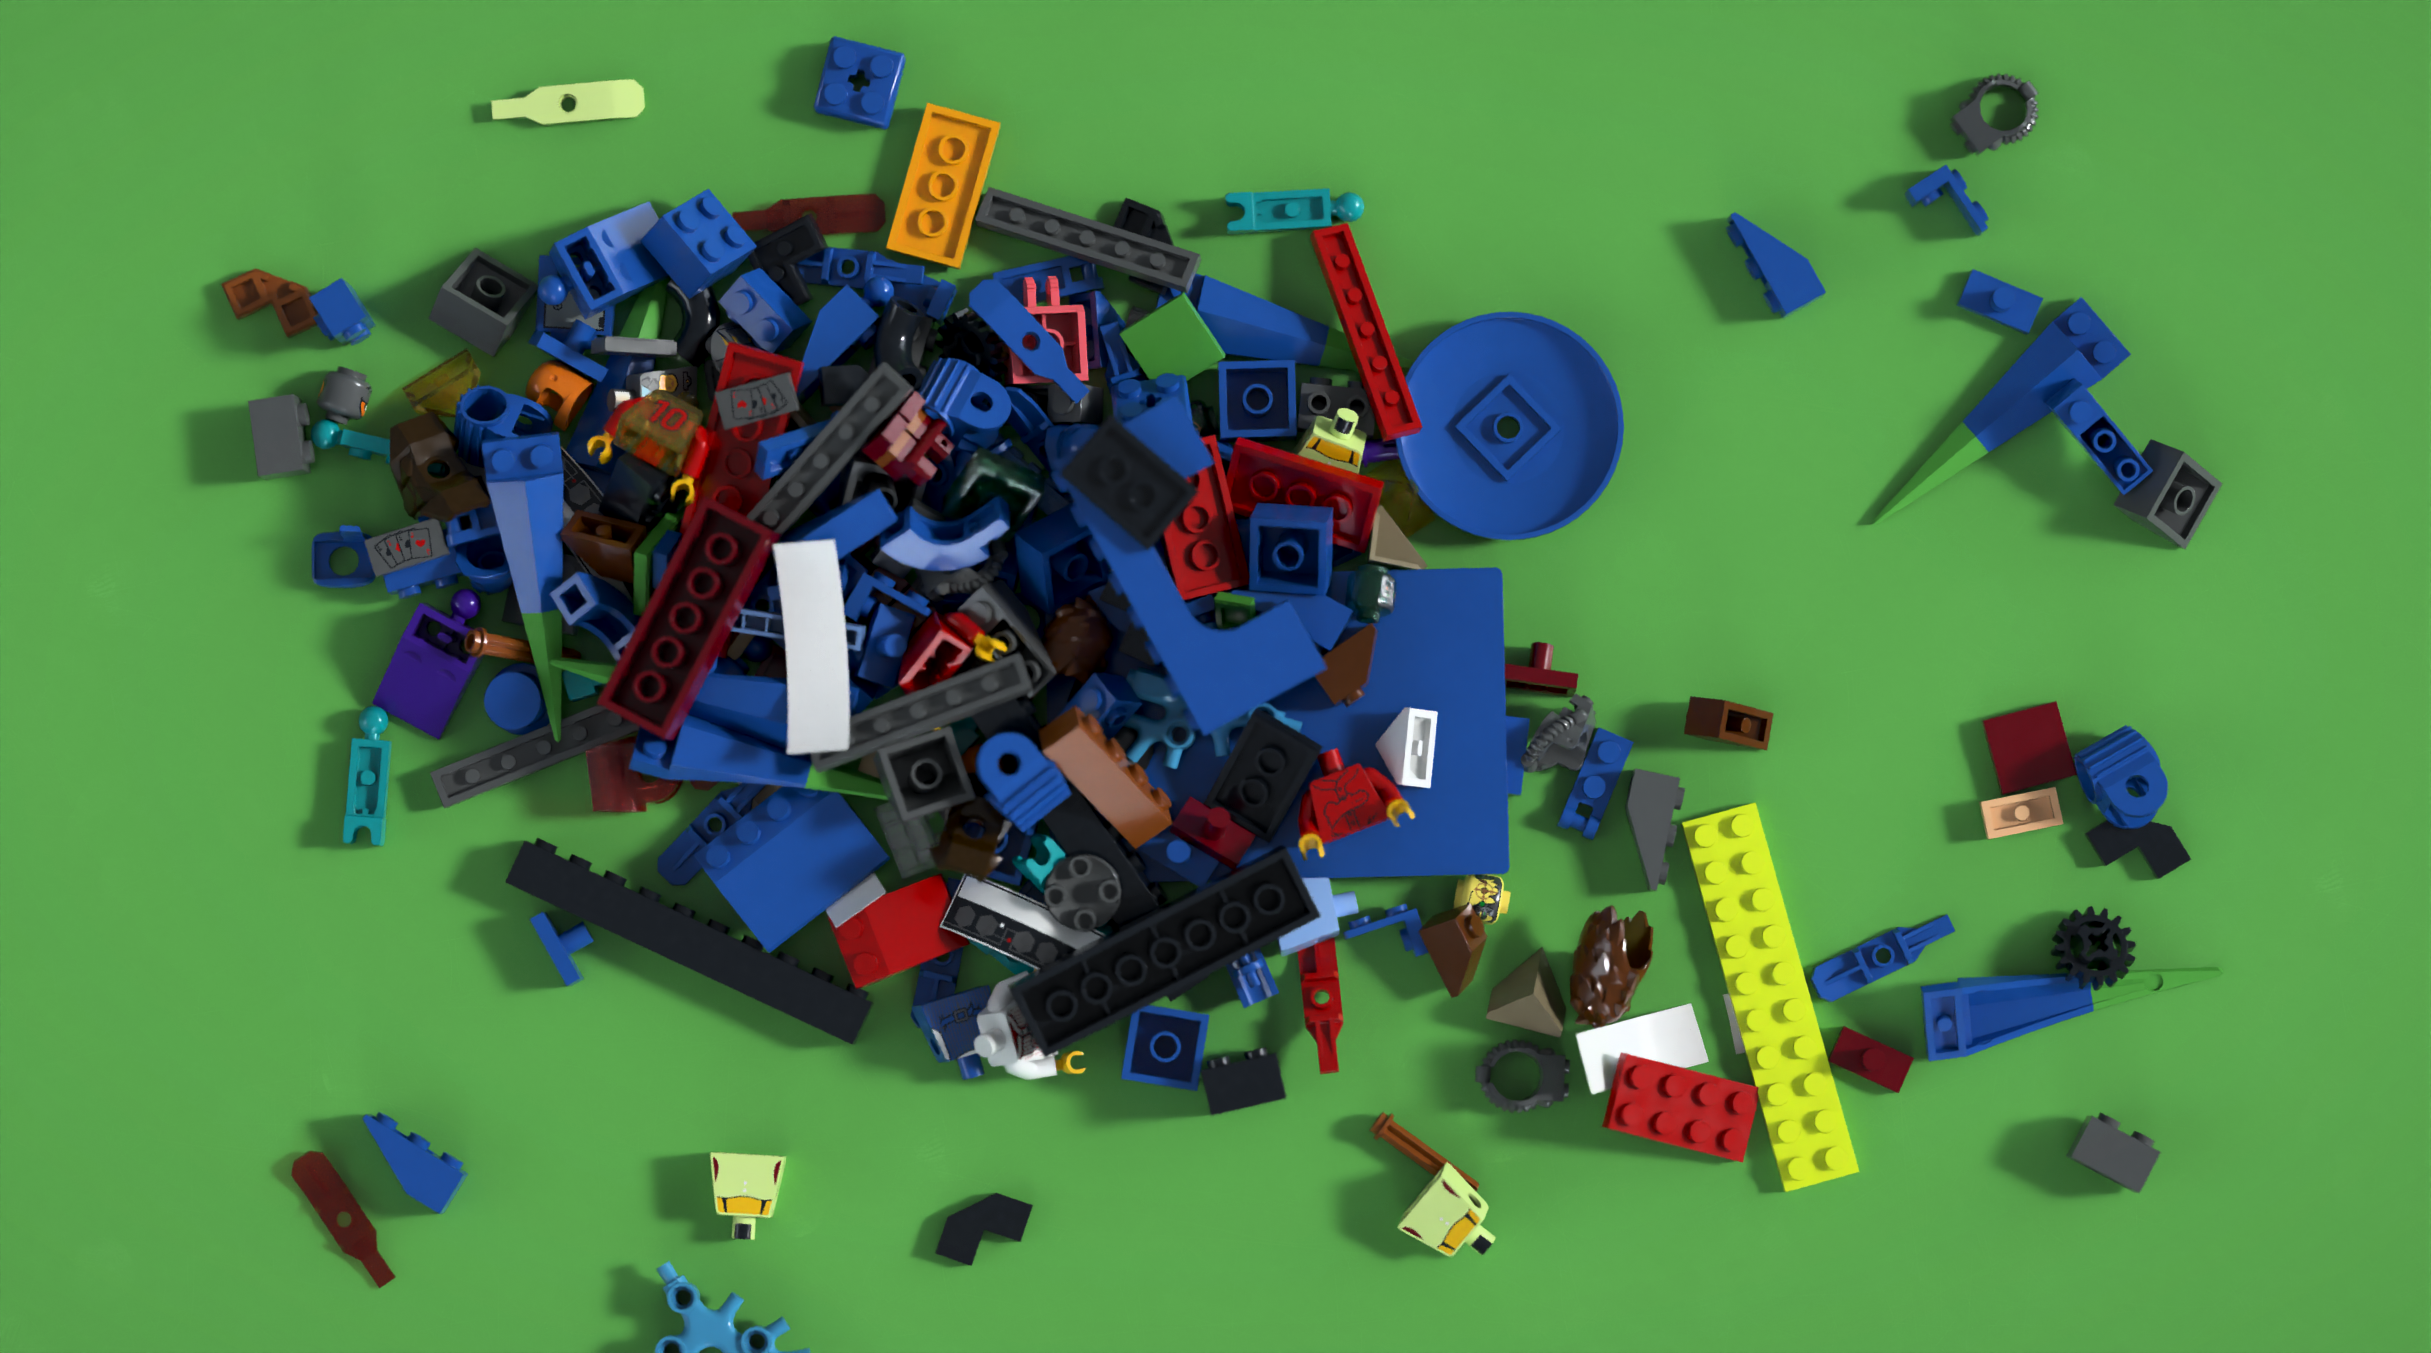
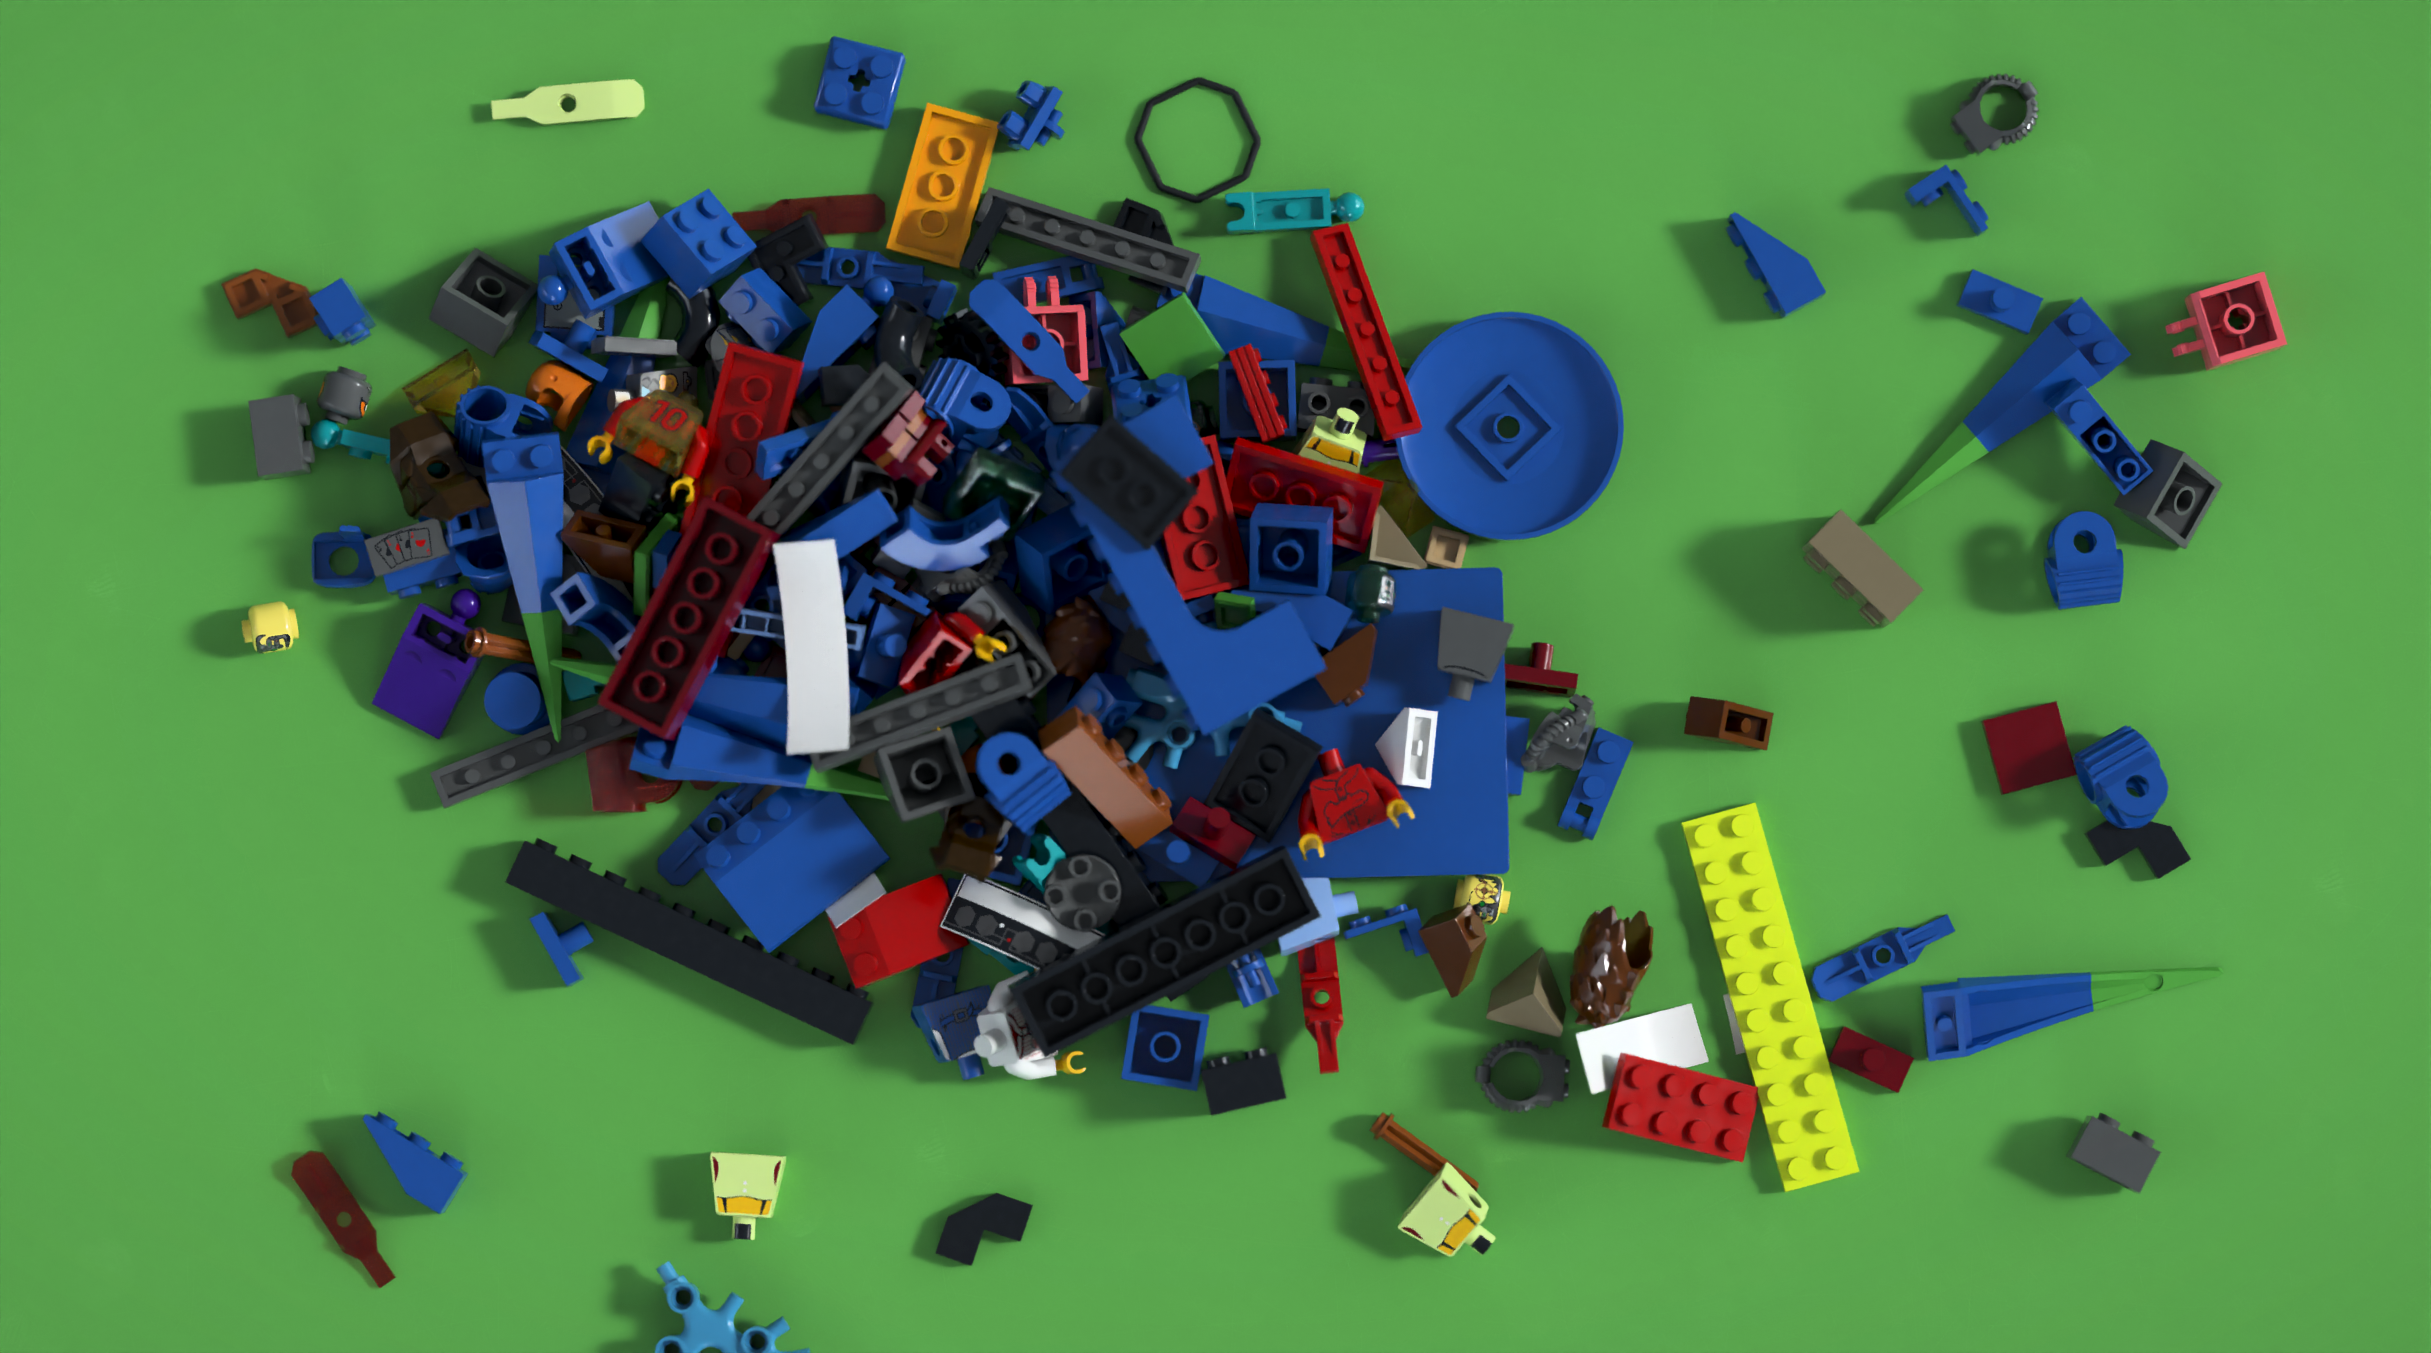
teal plate [343,706,392,846] -> none
dark grey tile [714,372,800,430] -> none
clear brick [874,802,942,880] -> none
dark grey slope [1625,768,1685,891] -> none
light nougat plate [1979,787,2063,840] -> none
black gear [2051,906,2136,991] -> none
none -> light yellow head [241,601,299,654]
none -> black tile [959,197,1010,280]
none -> blue hips [997,81,1065,150]
none -> black piece [1134,77,1261,203]
none -> red piece [1229,344,1288,444]
none -> tan tile [1424,526,1470,569]
none -> dark grey torso [1437,607,1515,702]
none -> dark tan brick [1801,509,1923,628]
none -> blue piece [2044,511,2123,610]
none -> coral hinge [2165,271,2287,371]

